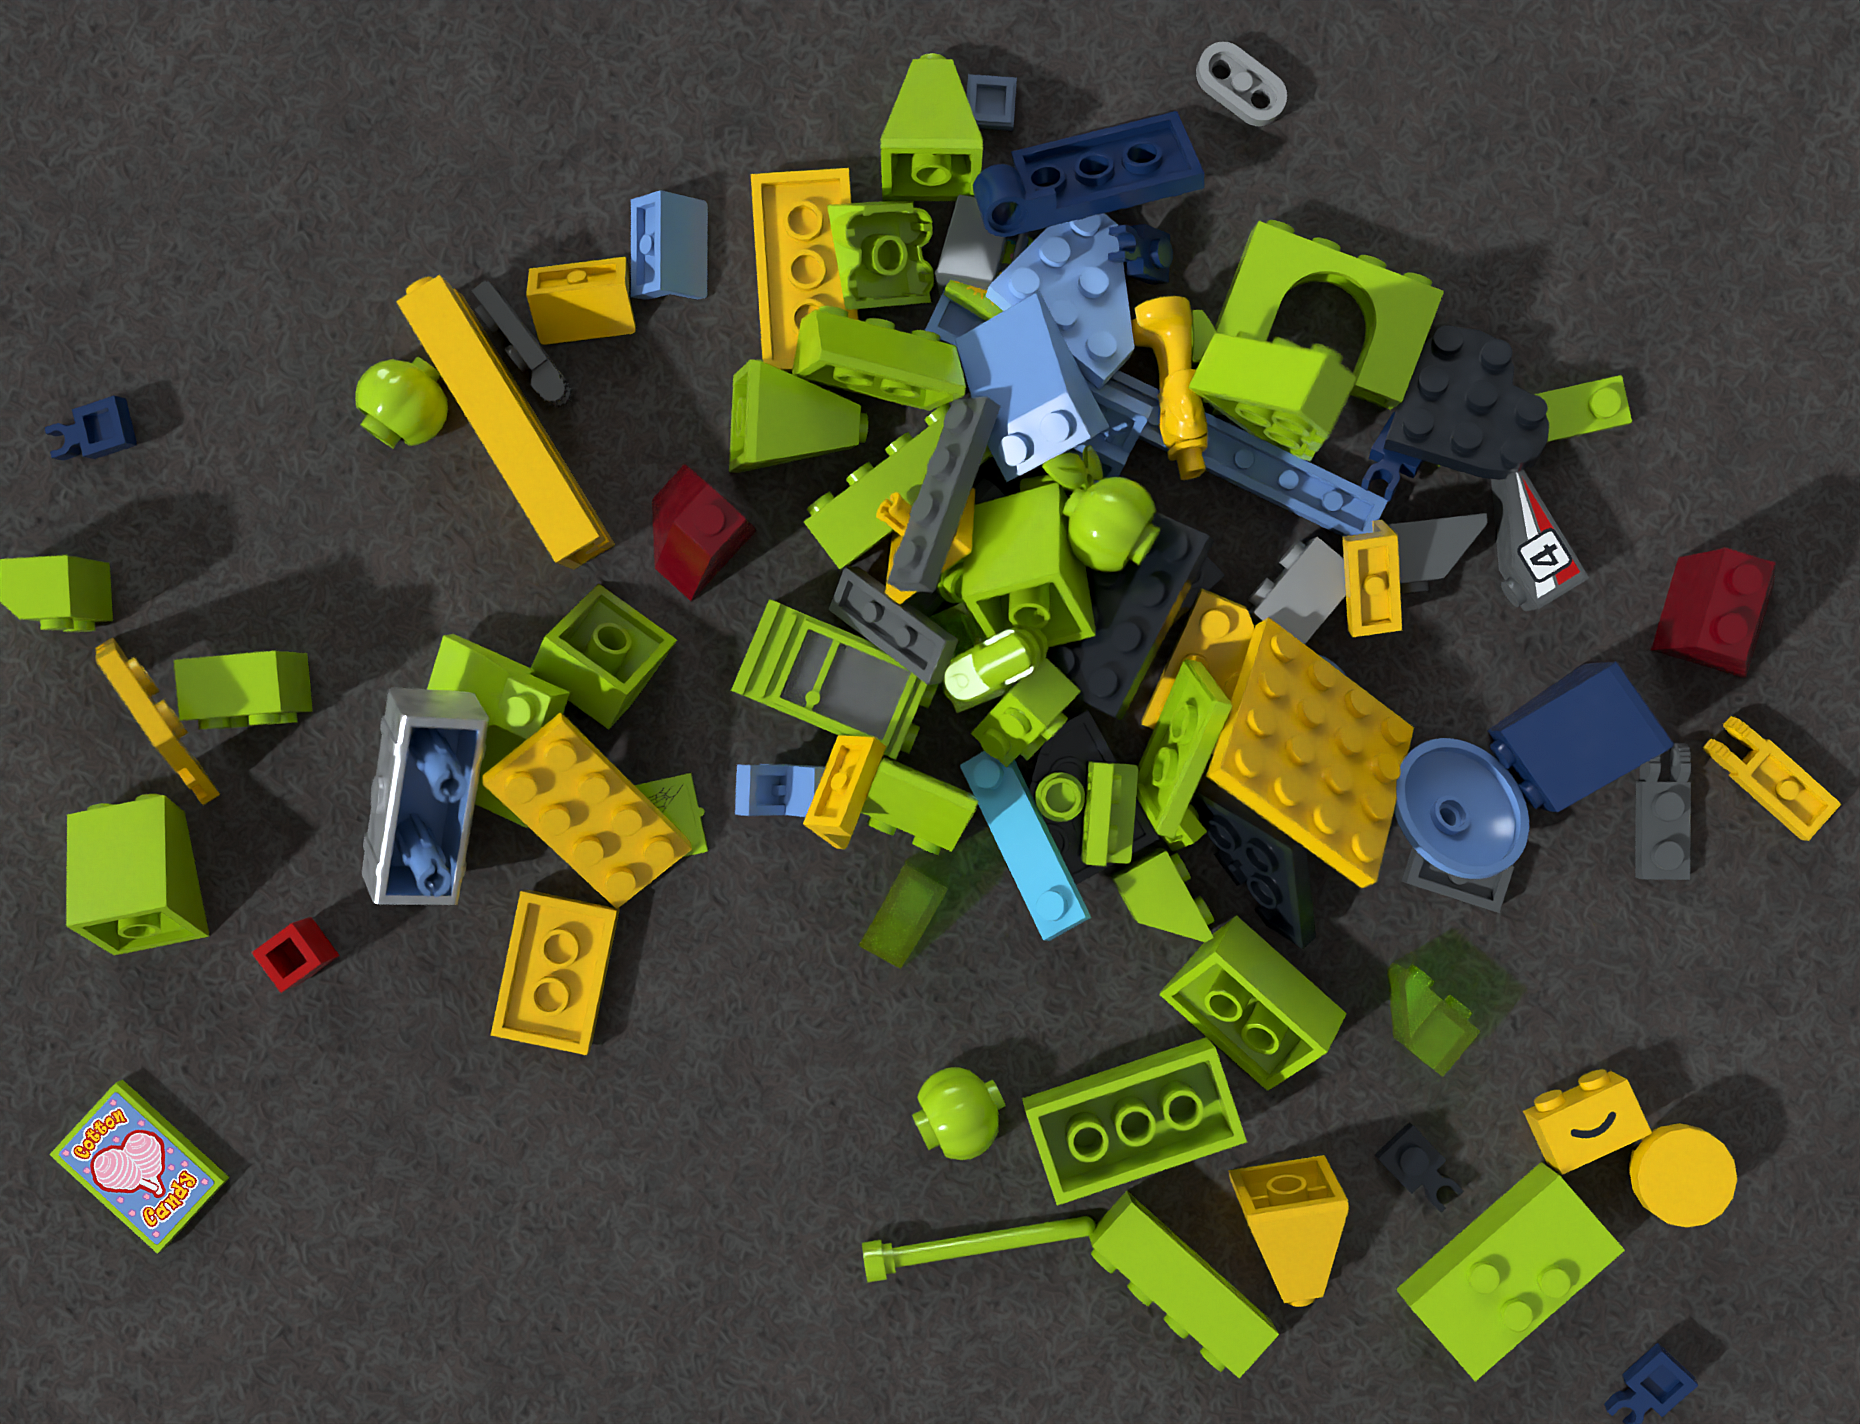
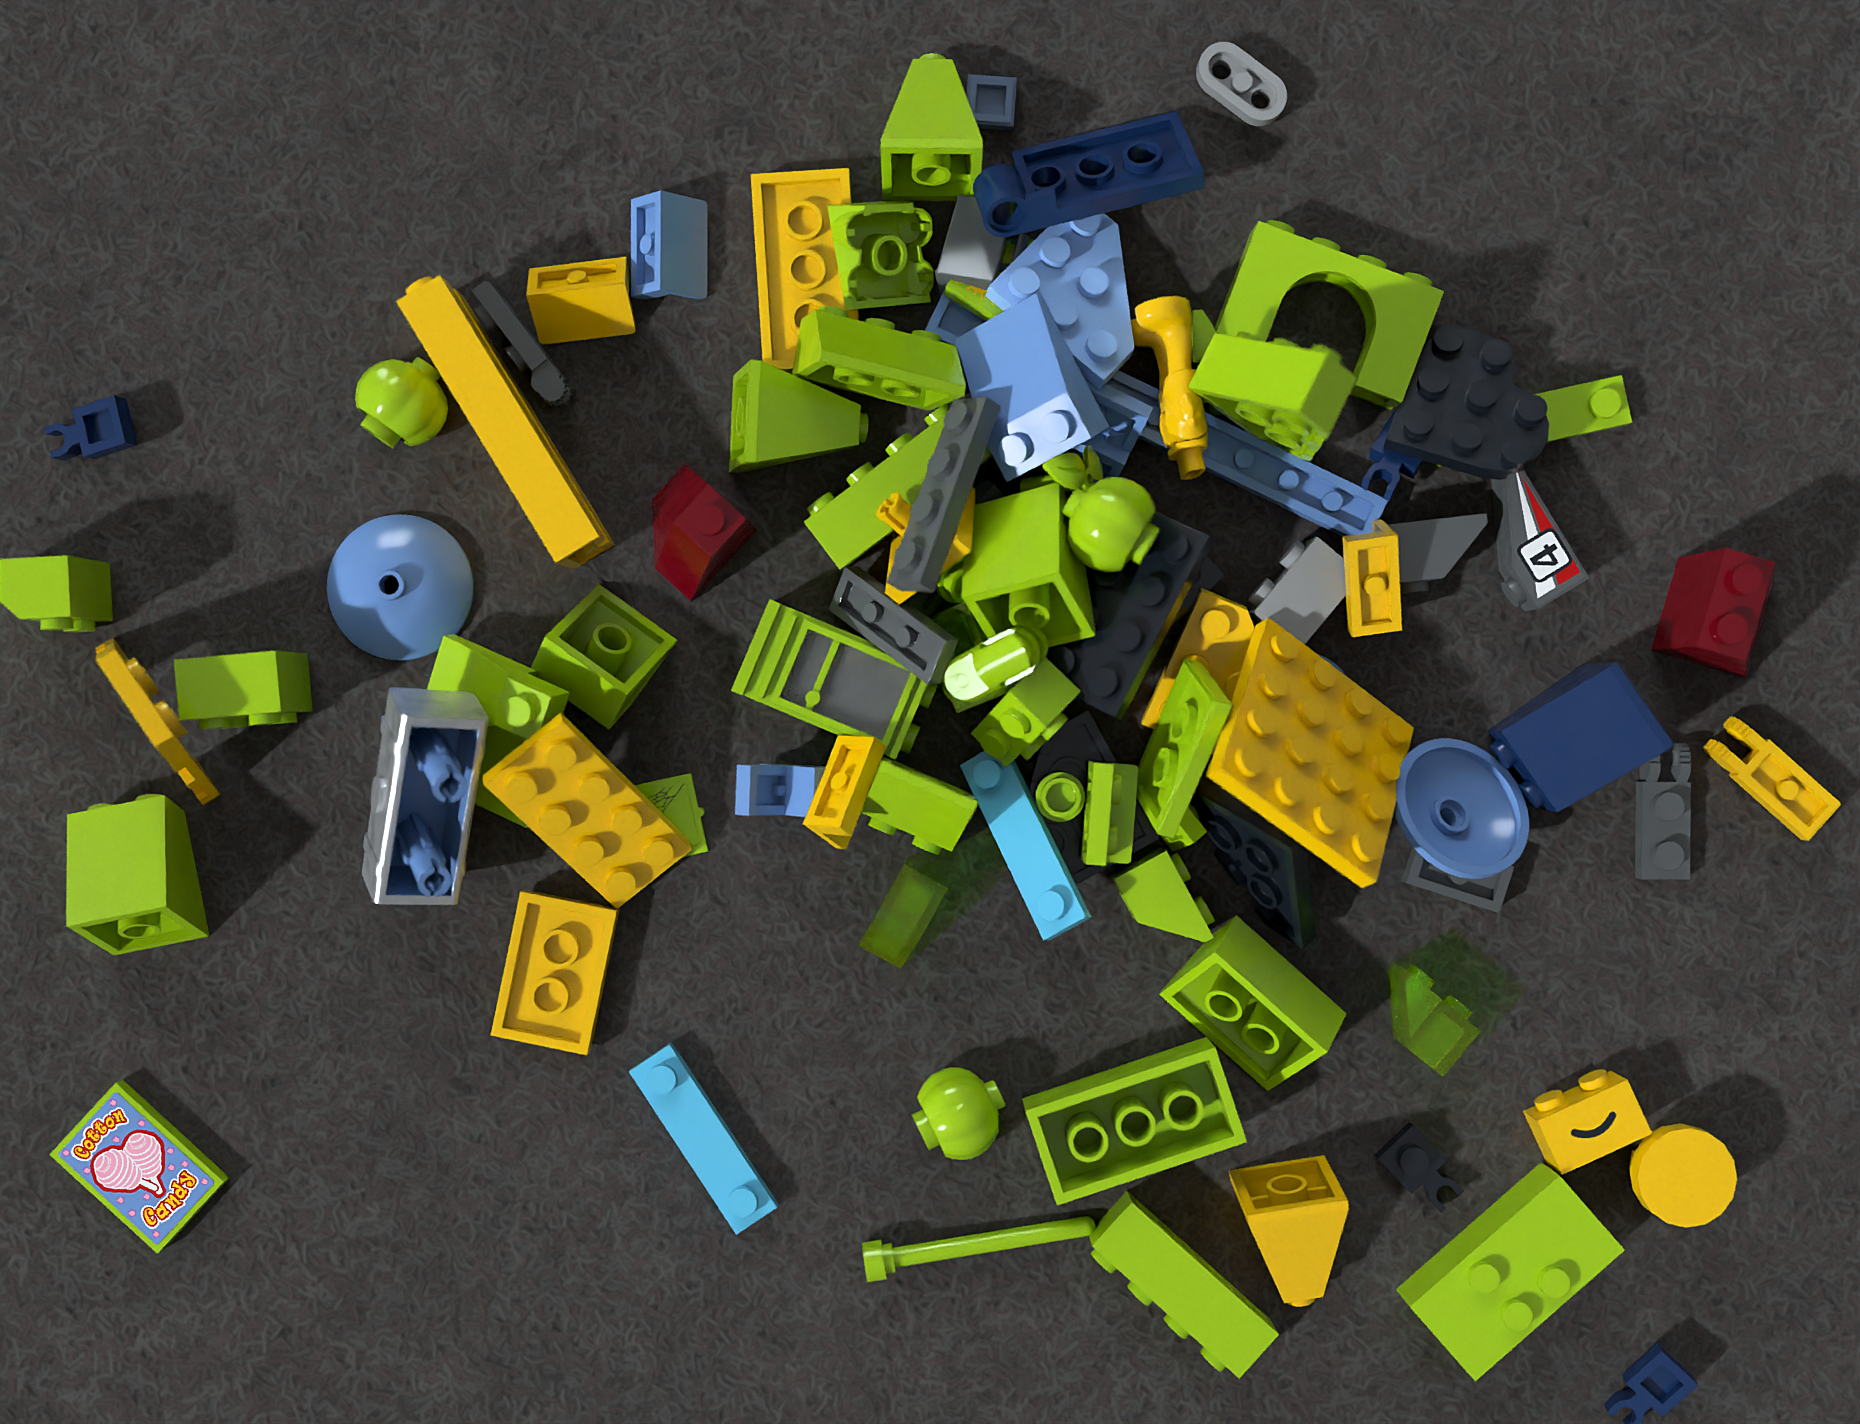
red brick [251,917,340,993] -> none
dark blue plate [1108,224,1173,285] -> none
none -> medium blue dish [327,514,474,661]
none -> medium azure plate [629,1042,778,1235]

